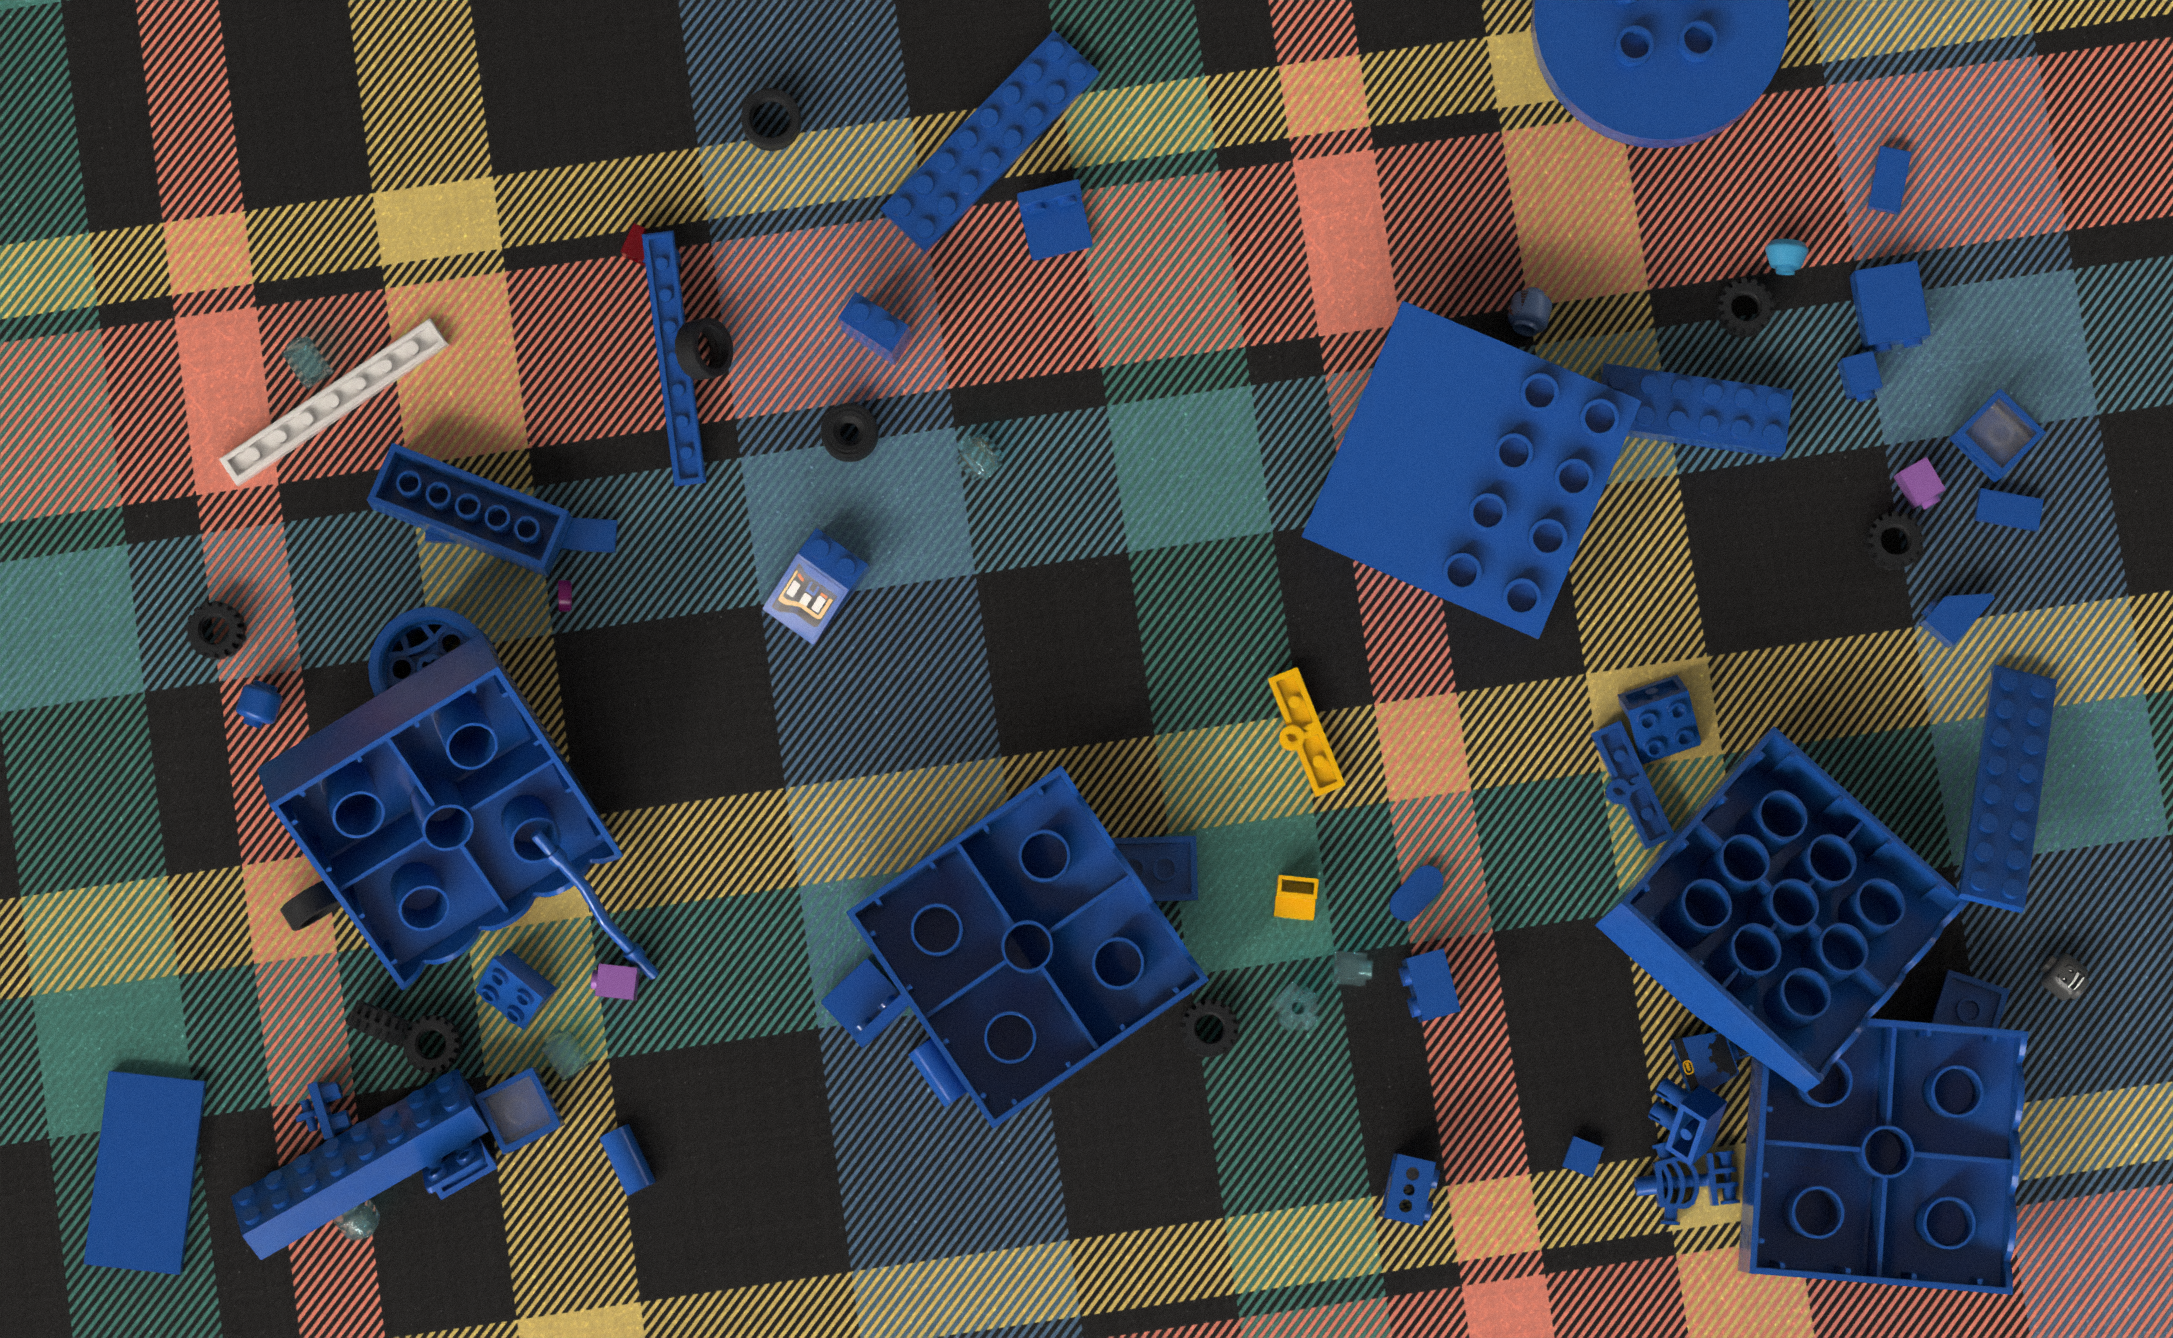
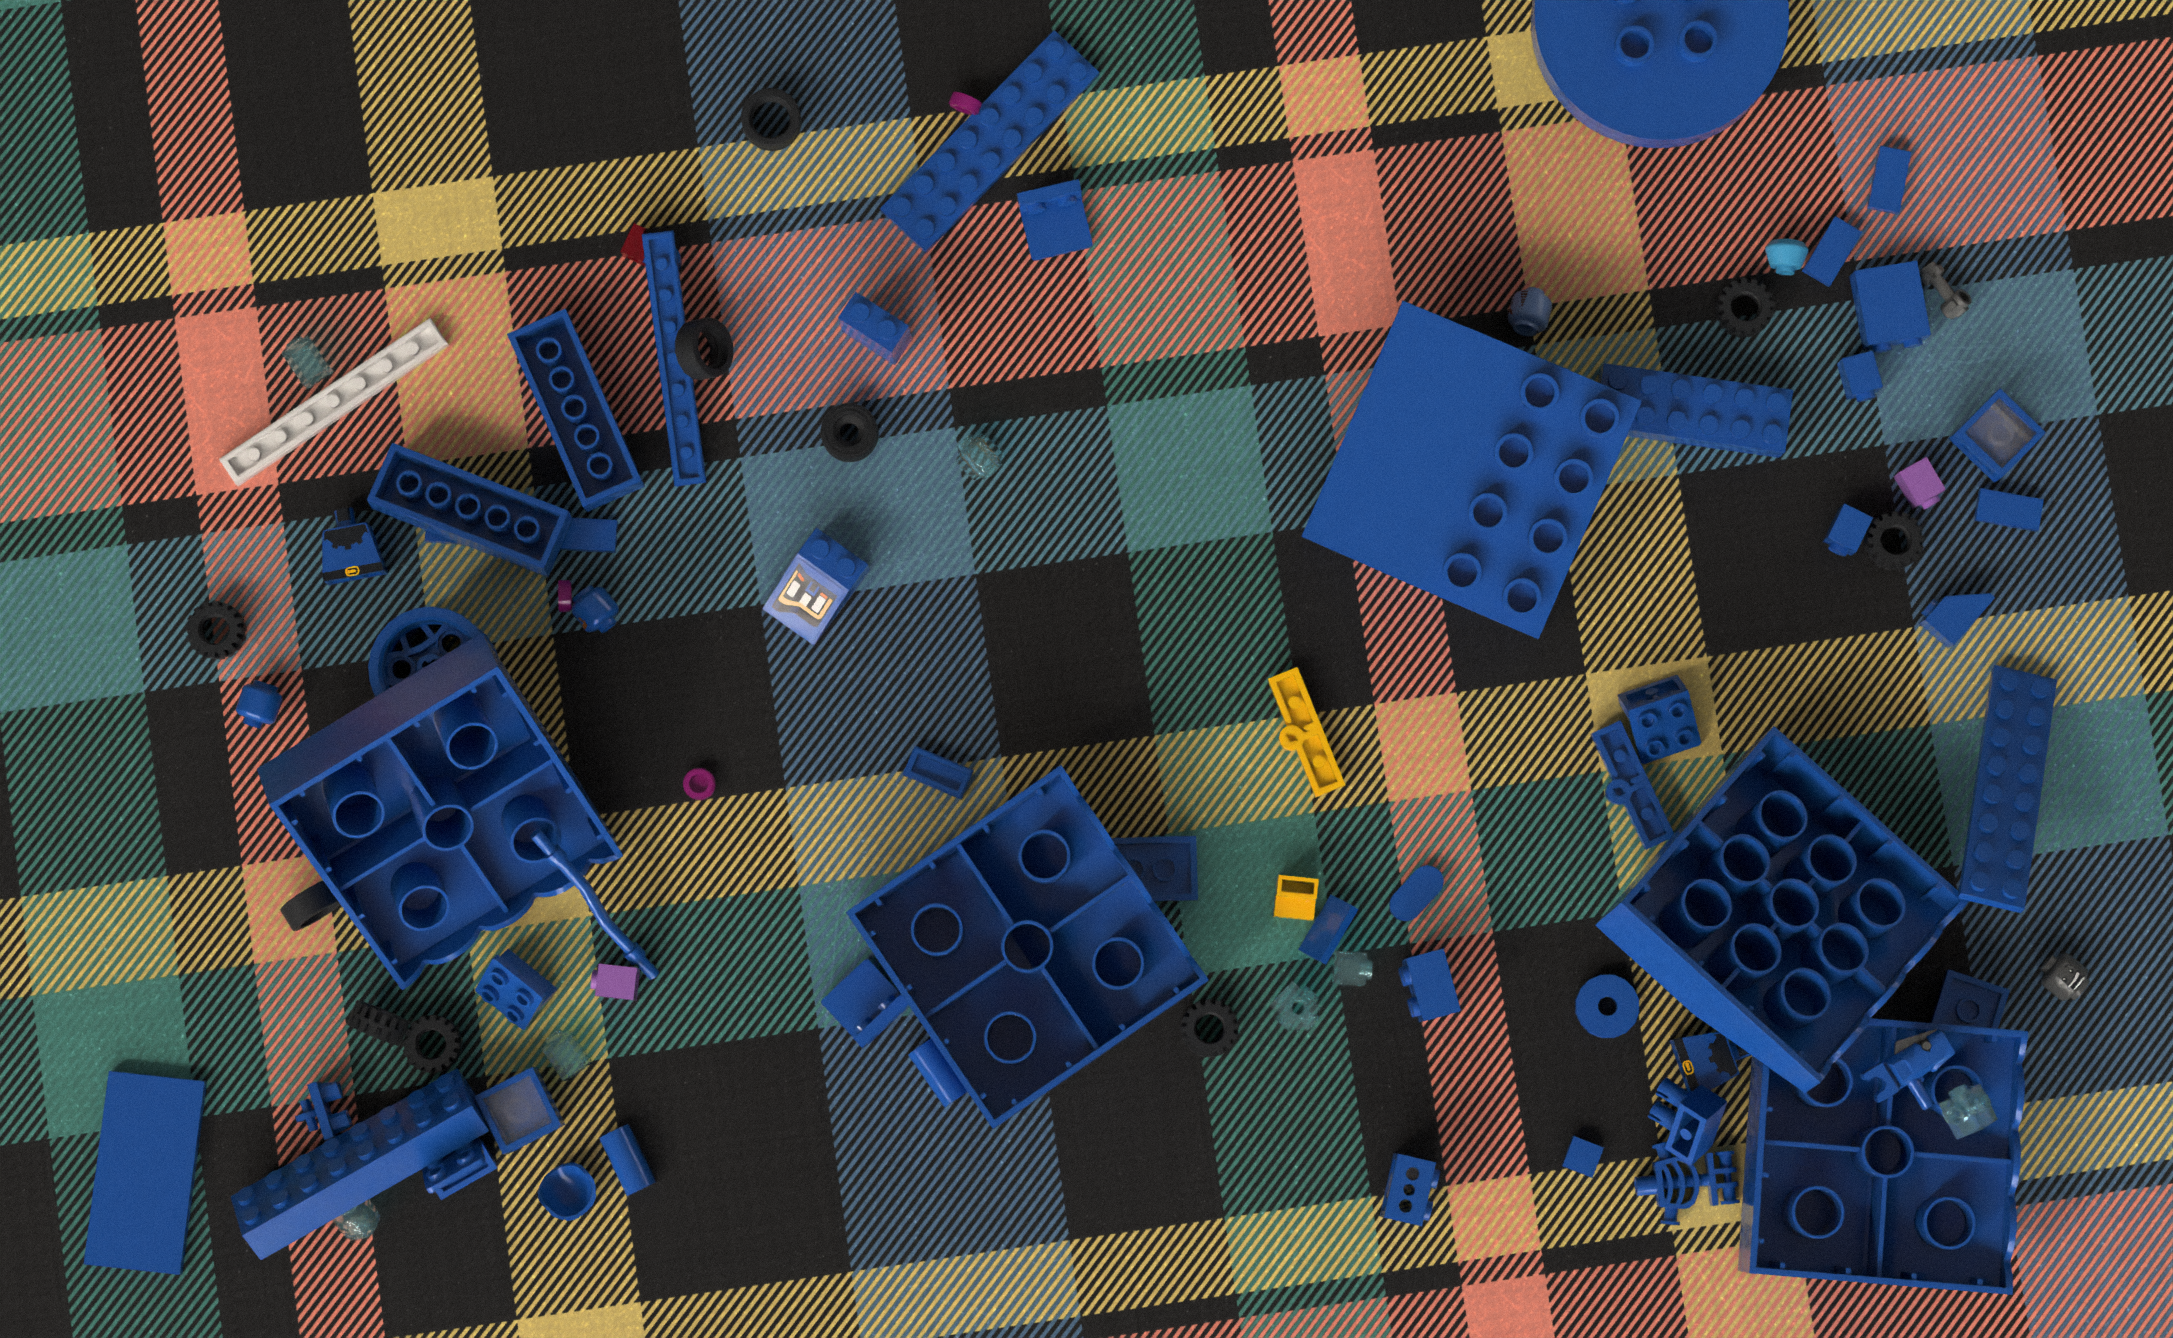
none -> blue torso [322,507,388,585]
none -> blue brick [507,309,645,512]
none -> blue helmet [538,1163,596,1221]
none -> blue head [572,585,619,634]
none -> magenta tile [683,768,716,800]
none -> blue tile [903,746,974,800]
none -> magenta tile [949,92,982,115]
none -> blue tile [1298,894,1358,965]
none -> blue tile [1575,975,1639,1038]
none -> blue tile [1802,216,1862,287]
none -> blue brick [1823,504,1873,557]
none -> blue piece [1860,1029,1955,1110]
none -> dark grey bar [1919,261,1972,319]
none -> clear light blue brick [1939,1084,1998,1140]

